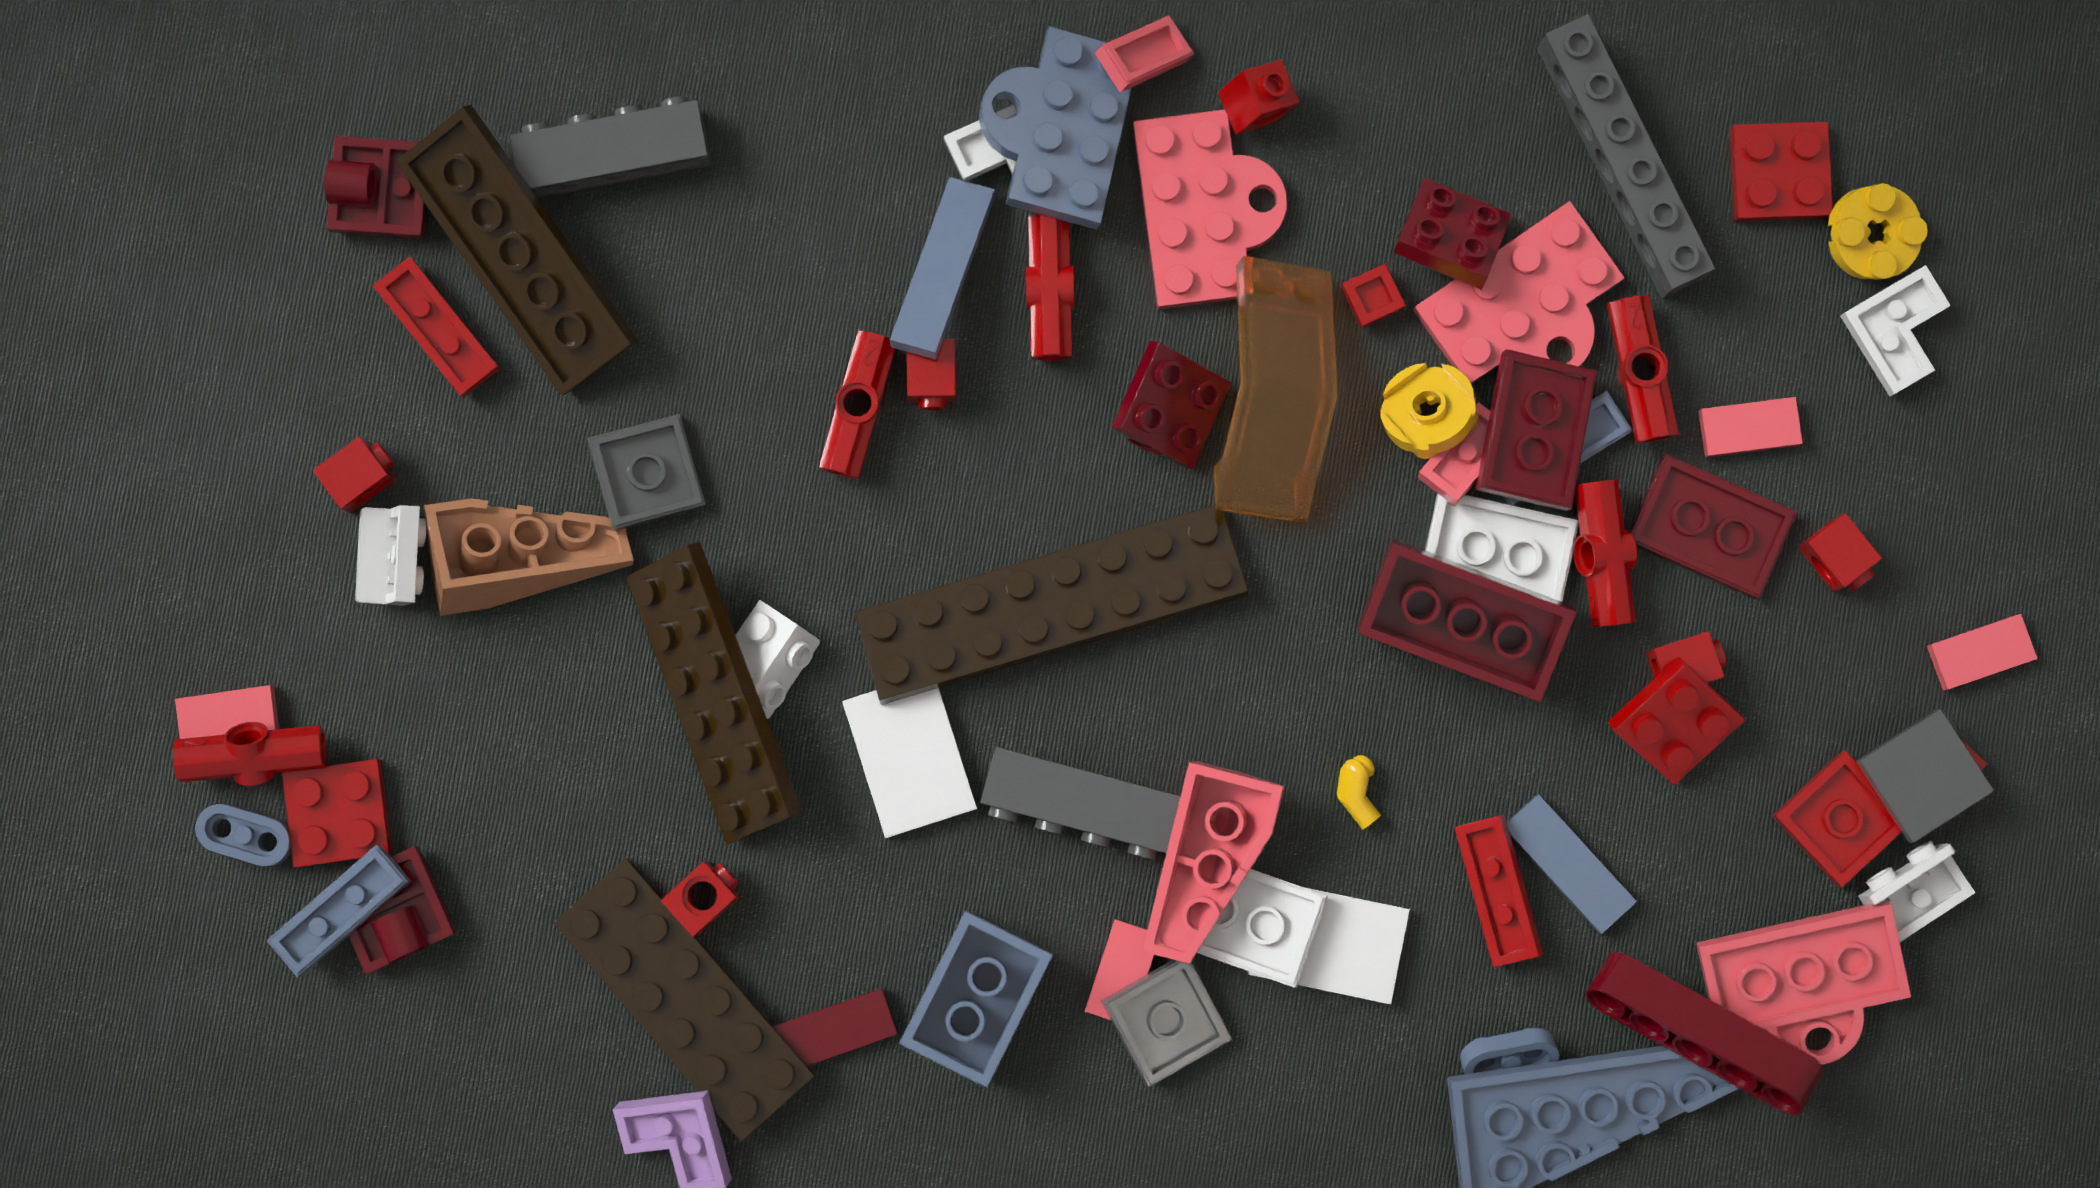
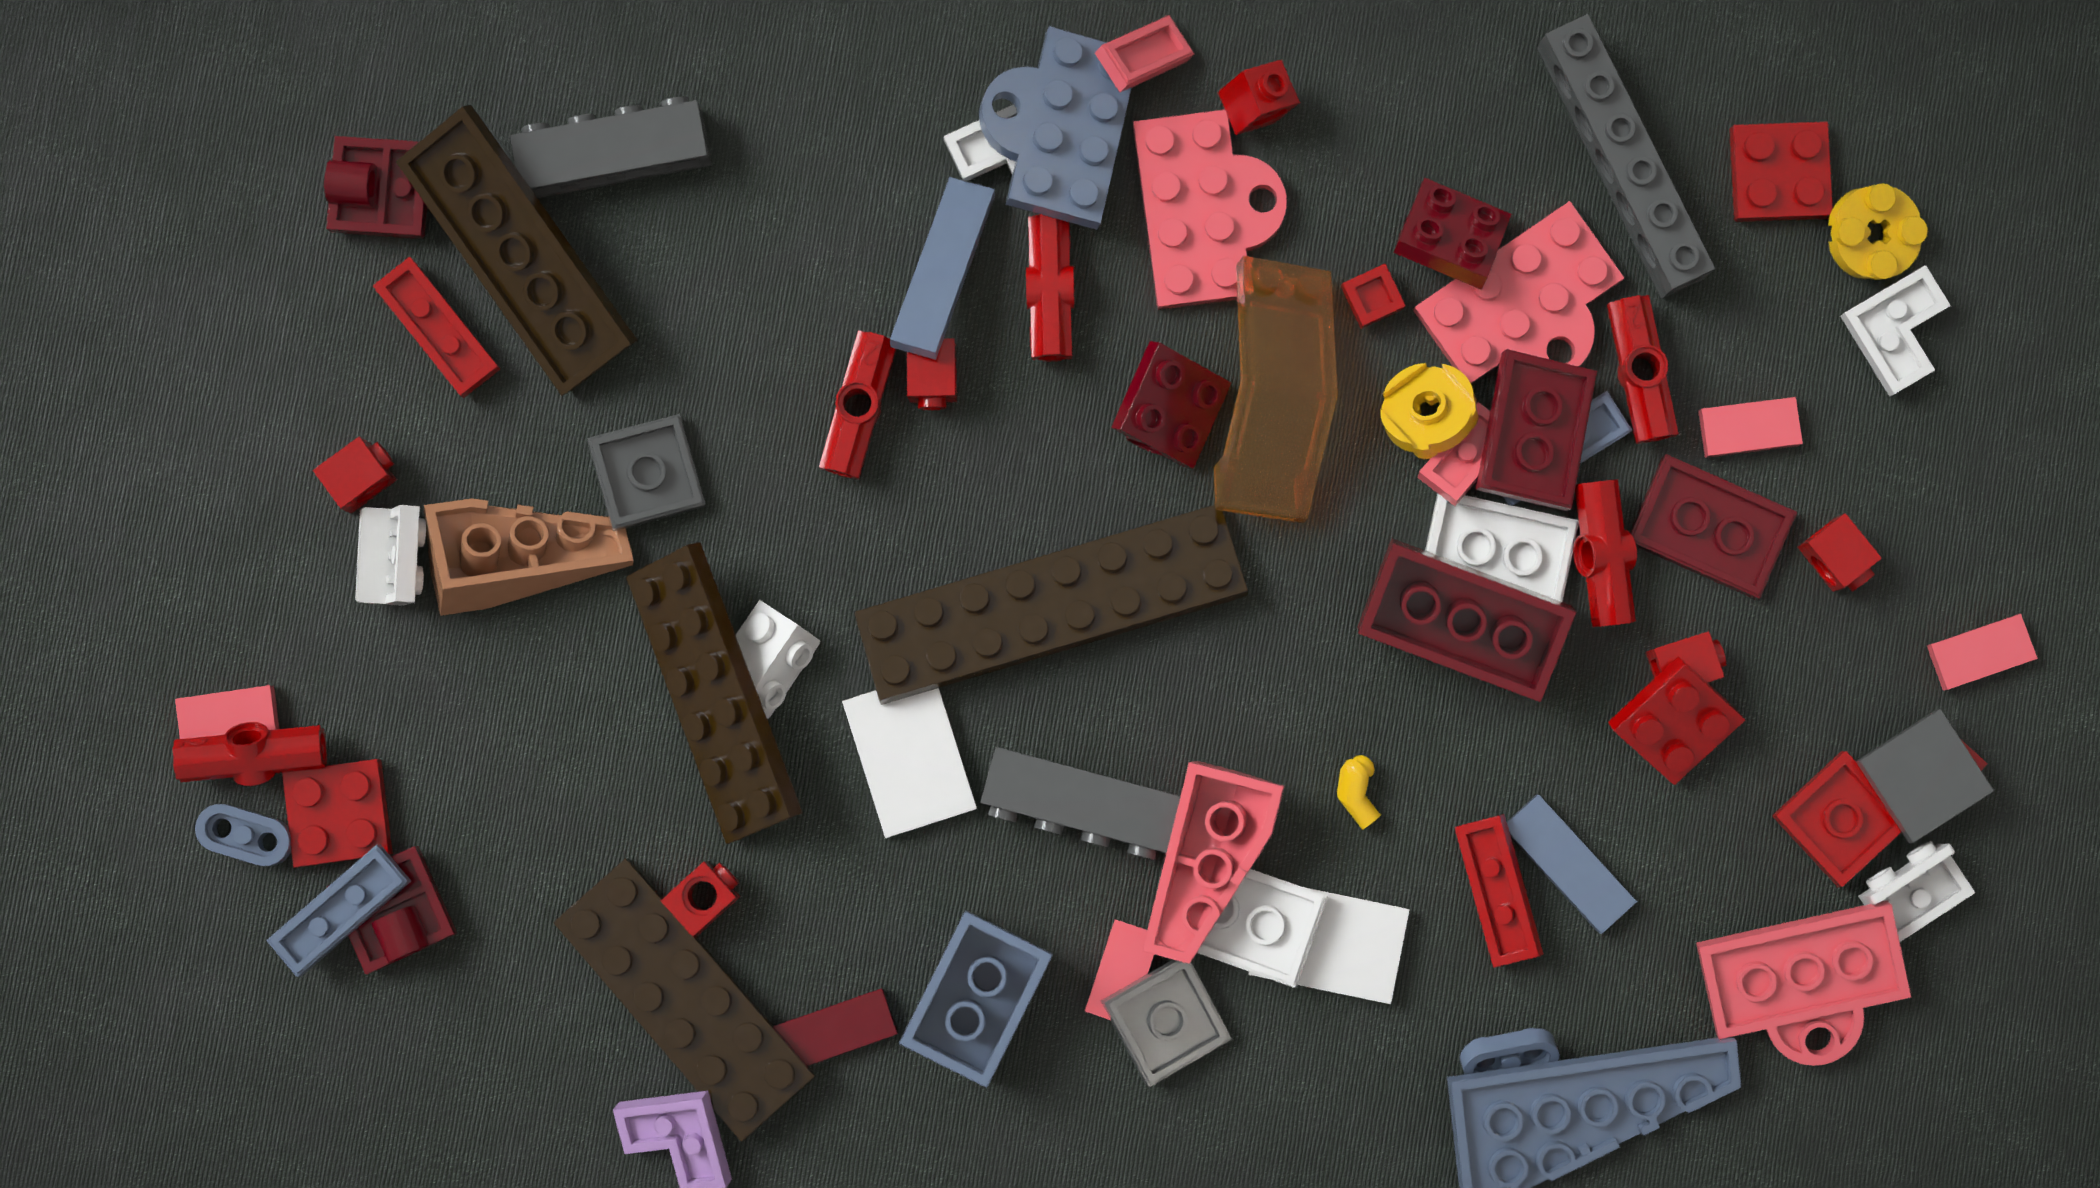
dark red beam [1585,952,1823,1115] -> none

